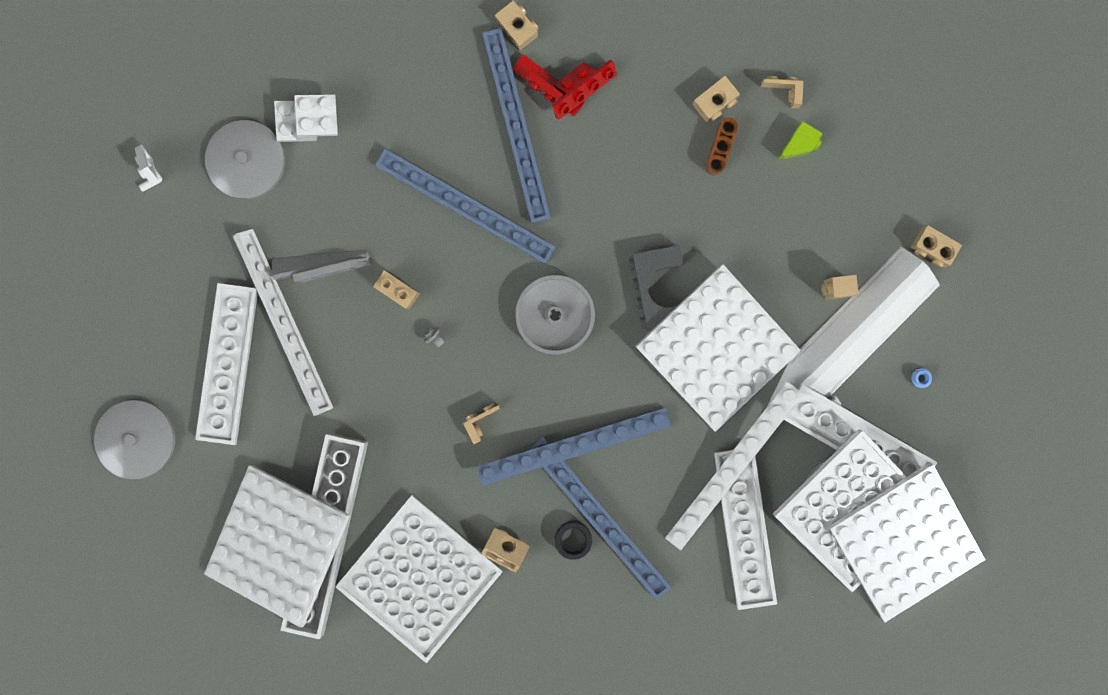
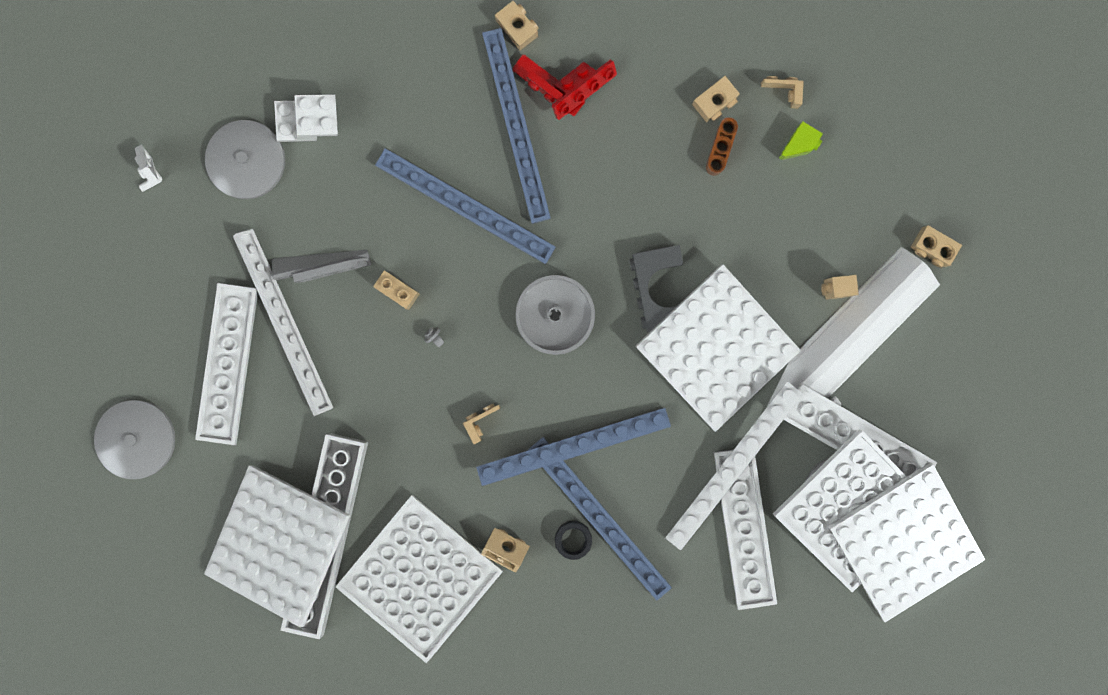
light blue plate [911,368,932,388] -> none

